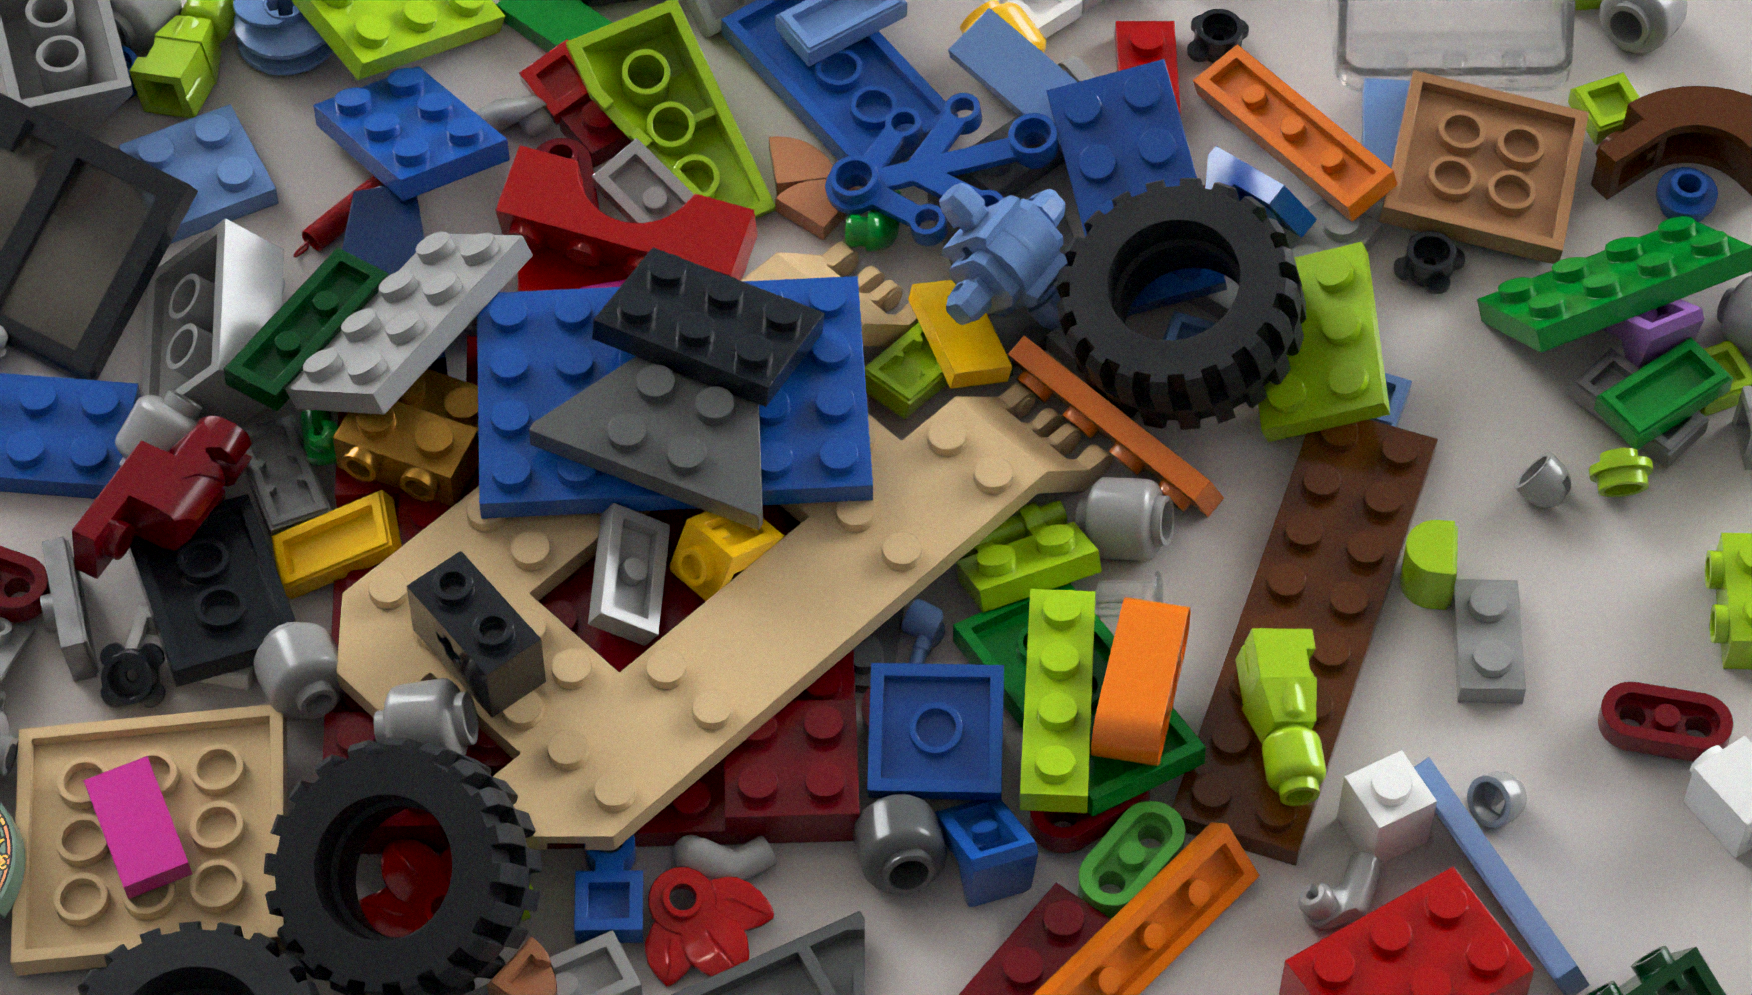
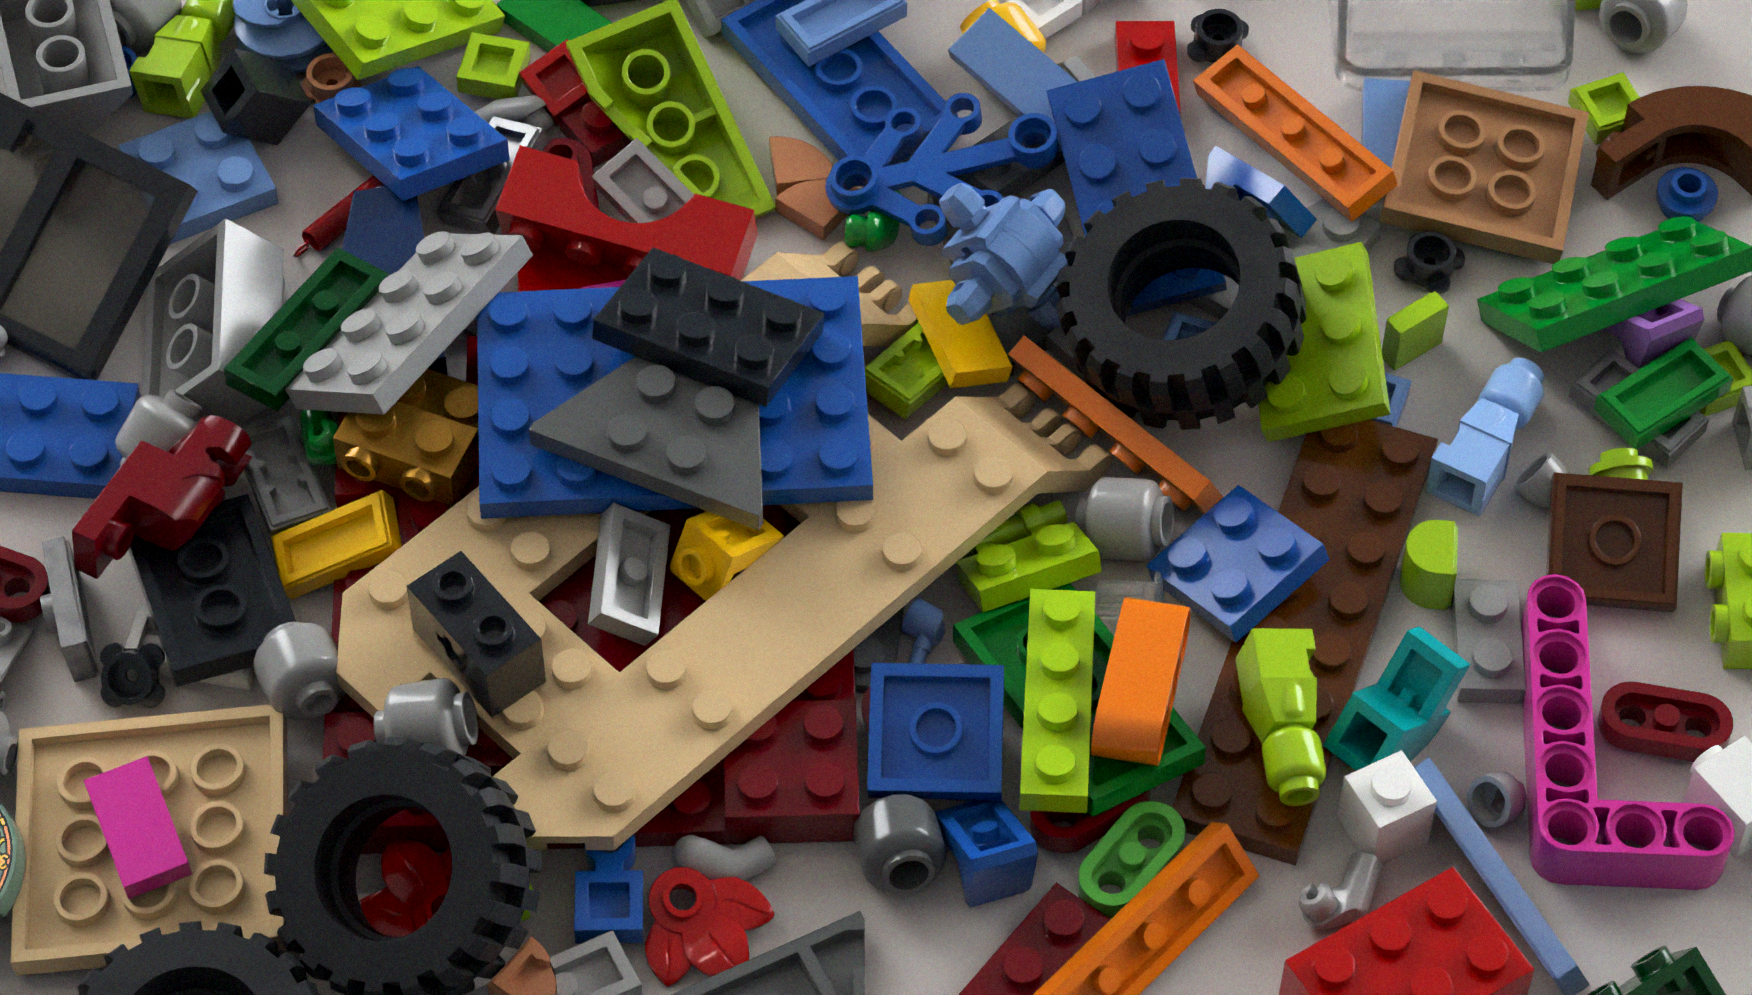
none -> black brick [200,48,311,145]
none -> nougat plate [302,53,361,104]
none -> flat silver plate [436,116,550,235]
none -> lime plate [456,32,531,99]
none -> blue plate [1146,485,1329,643]
none -> teal brick [1323,626,1471,771]
none -> lime tile [1382,291,1449,371]
none -> light blue piece [1426,357,1544,516]
none -> dark pink beam [1521,574,1735,890]
none -> reddish brown tile [1546,472,1683,612]

